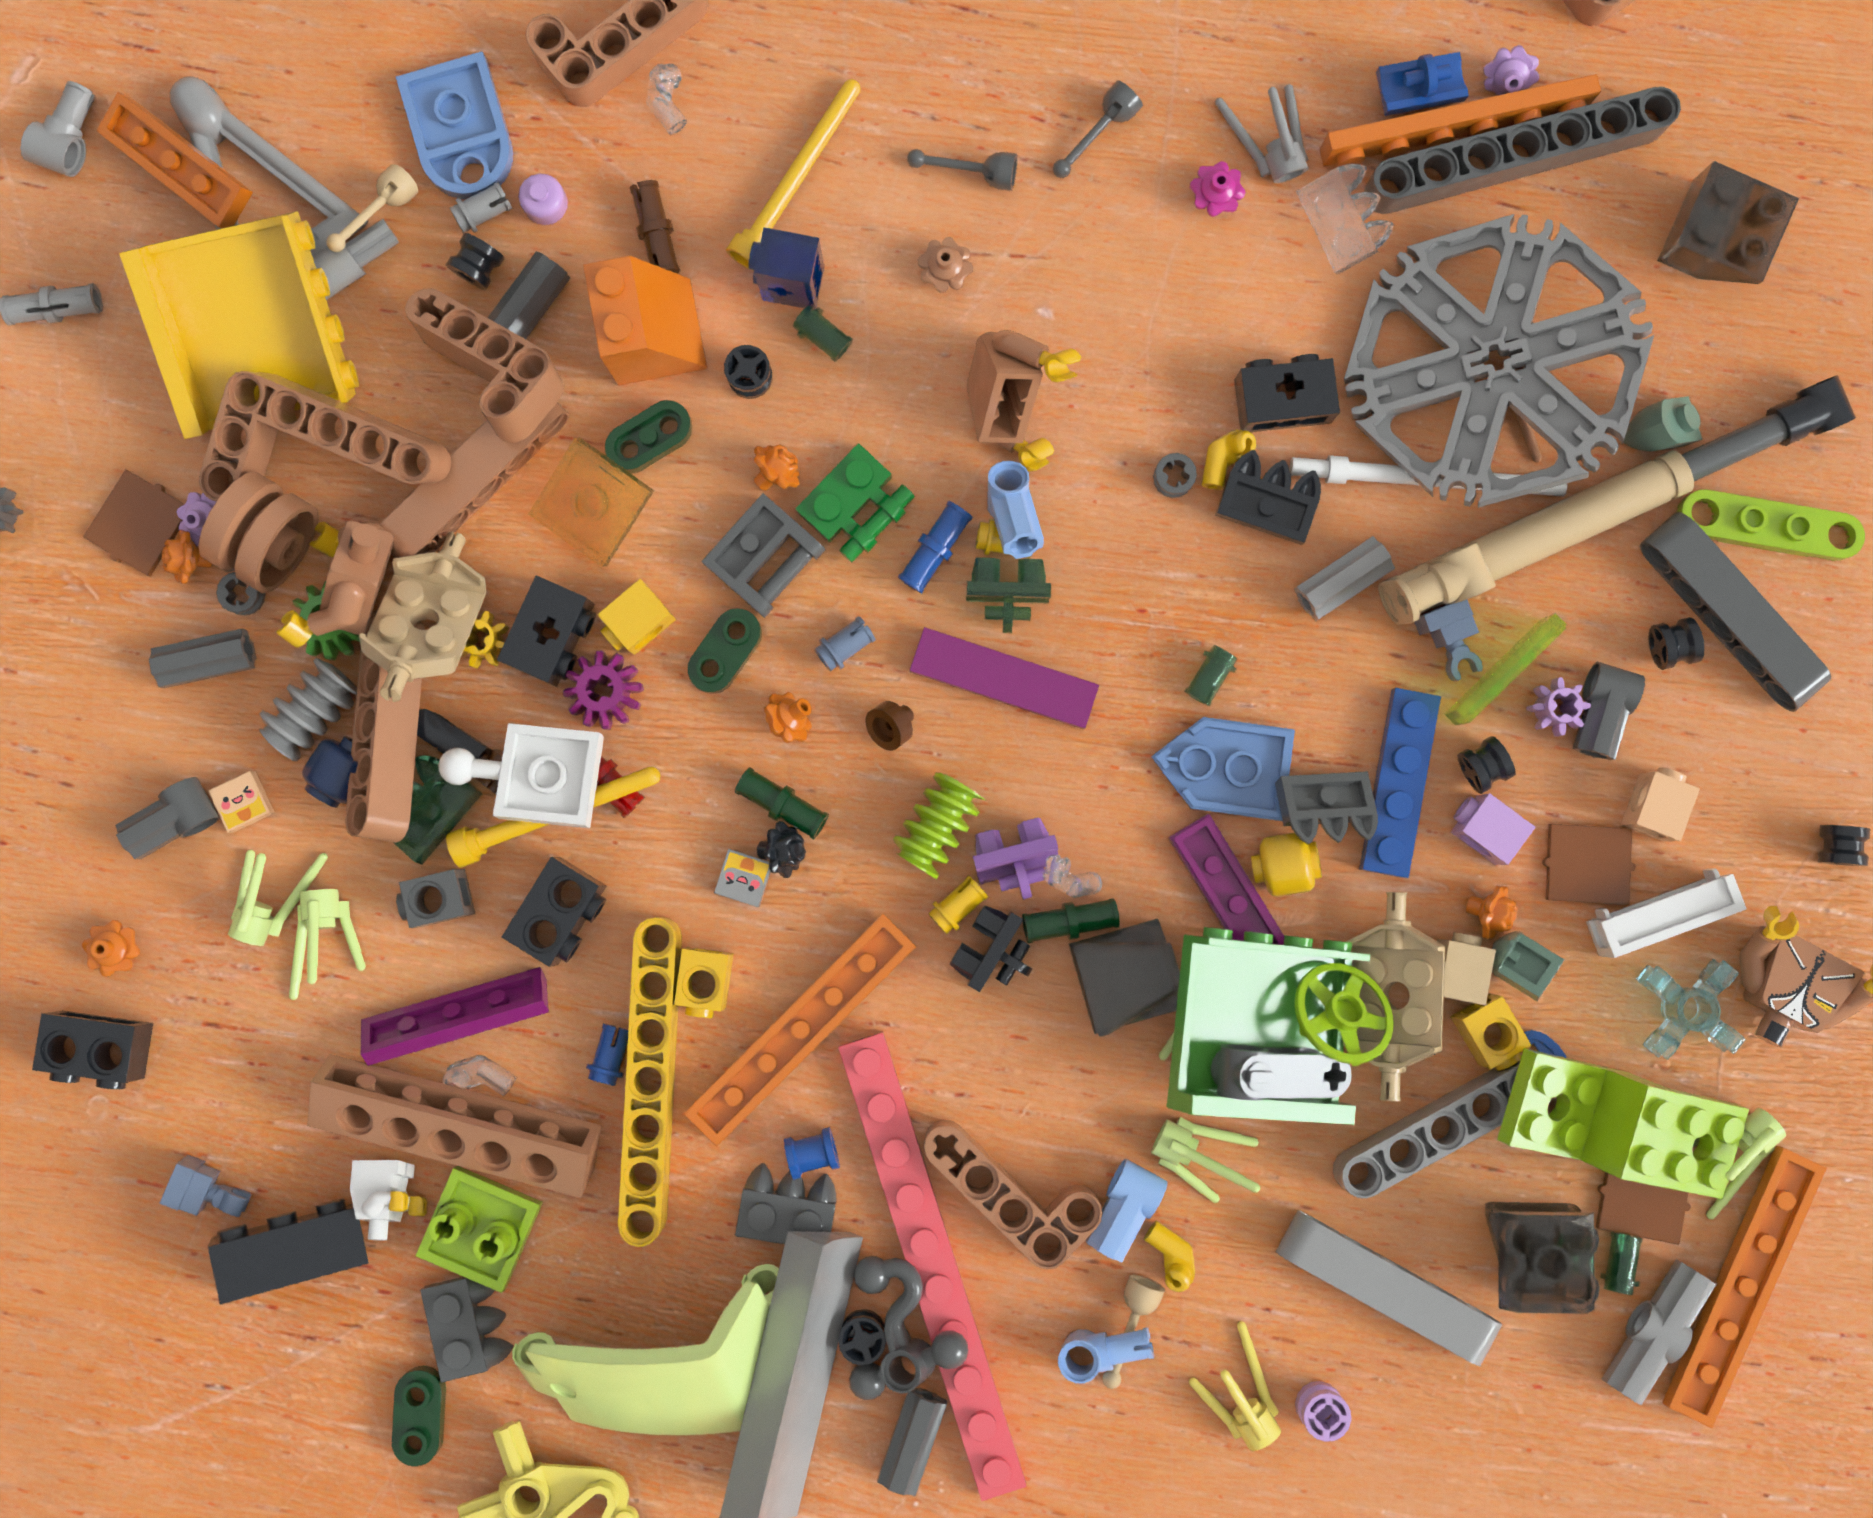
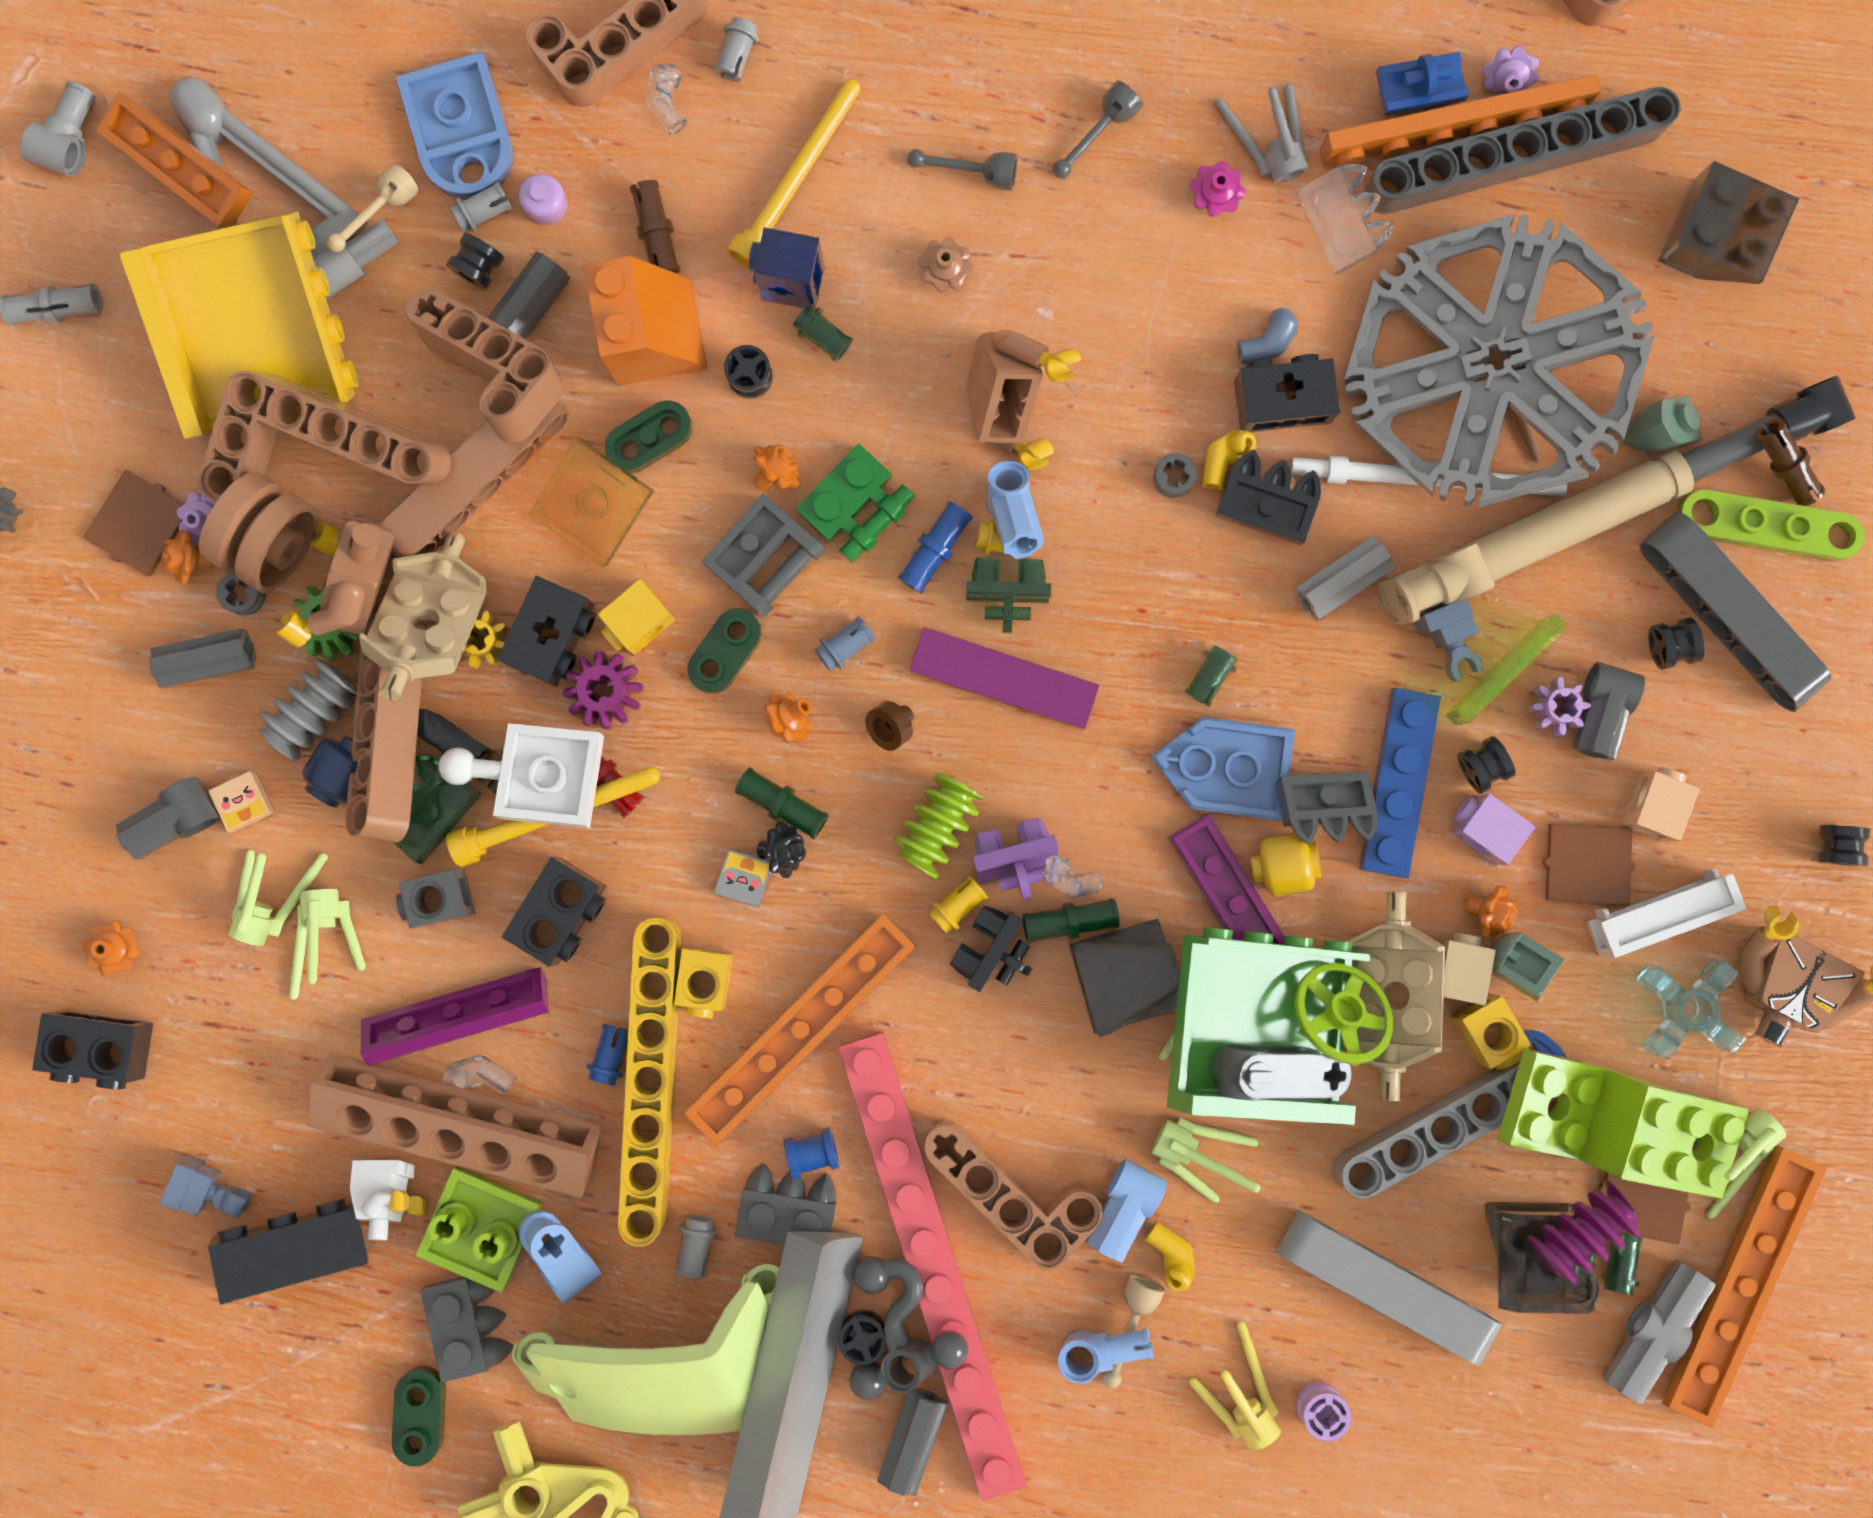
none -> light blue piece [518,1210,602,1305]
none -> light grey pin [675,1214,717,1279]
none -> light grey pin [714,17,759,82]
none -> sand blue arm [1237,308,1298,363]
none -> magenta piece [1527,1180,1642,1285]
none -> reddish brown pin [1755,418,1825,506]

